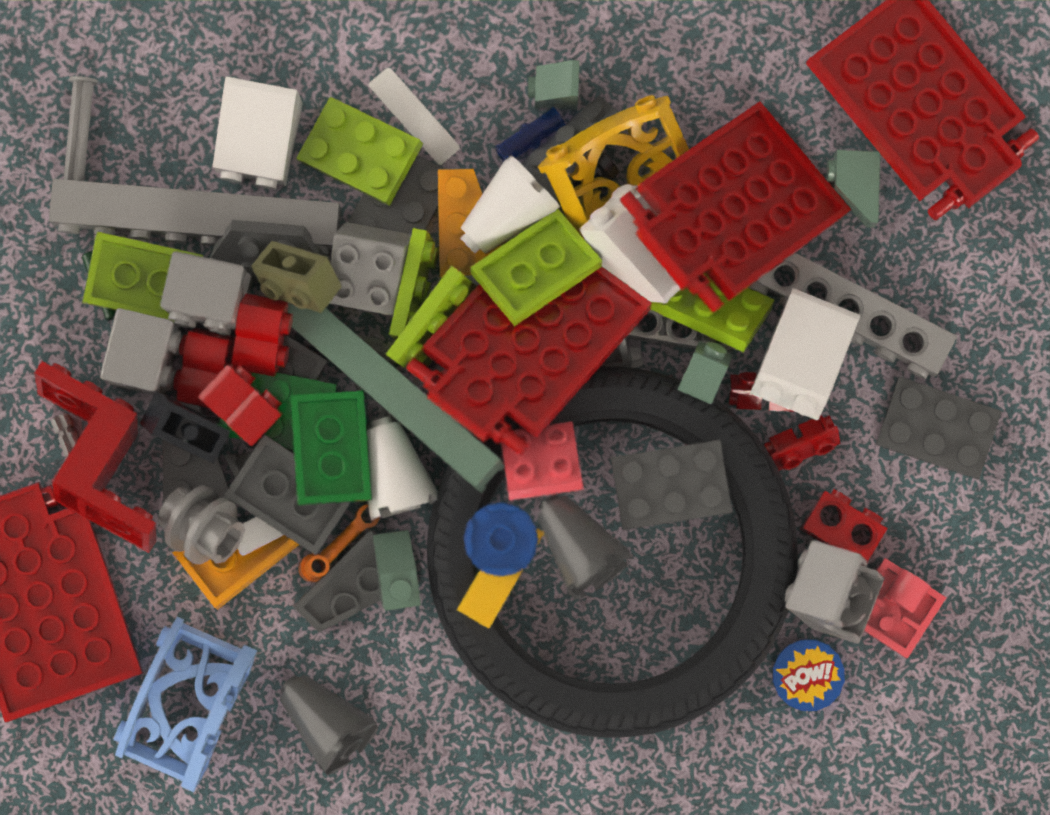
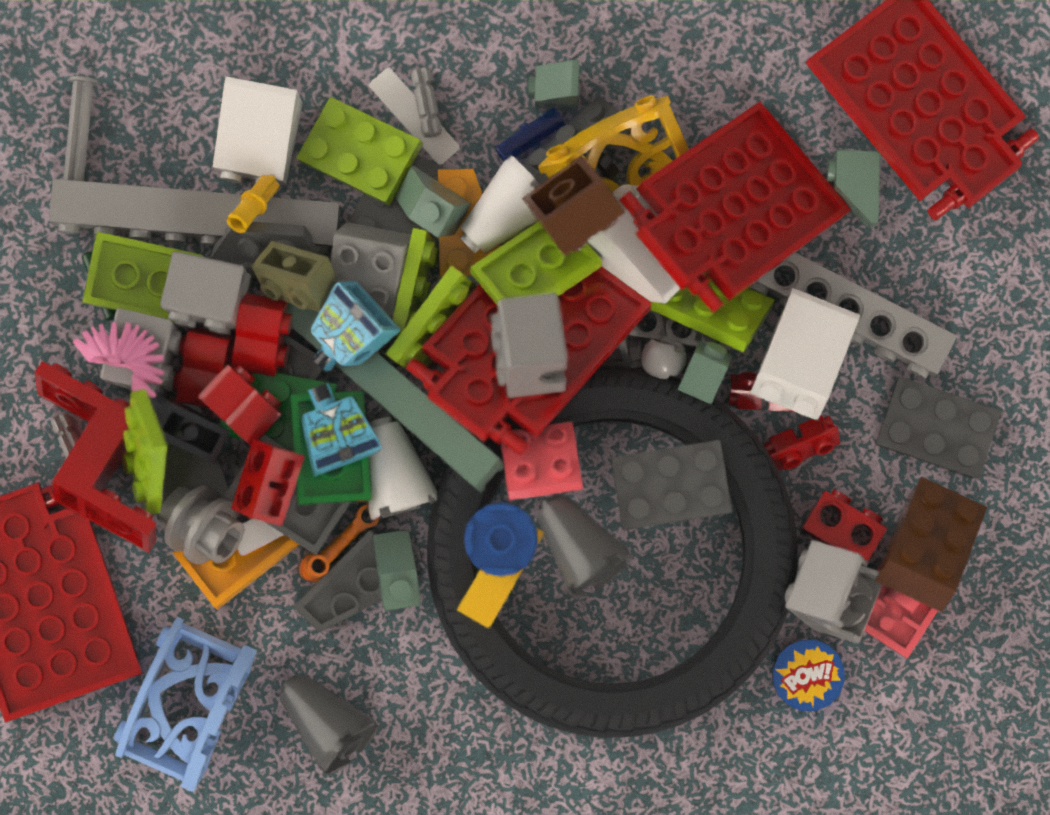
none -> bright pink hair [73,322,164,399]
none -> lime plate [122,389,167,515]
none -> yellow axle [226,174,280,233]
none -> red brick [231,439,305,526]
none -> torso [301,383,382,477]
none -> medium azure torso [311,281,401,371]
none -> sand green slope [395,166,471,237]
none -> light grey axle [411,67,442,138]
none -> light grey piece [491,293,567,398]
none -> reddish brown brick [522,156,625,256]
none -> light grey piece [641,337,686,379]
none -> reddish brown brick [875,476,987,612]

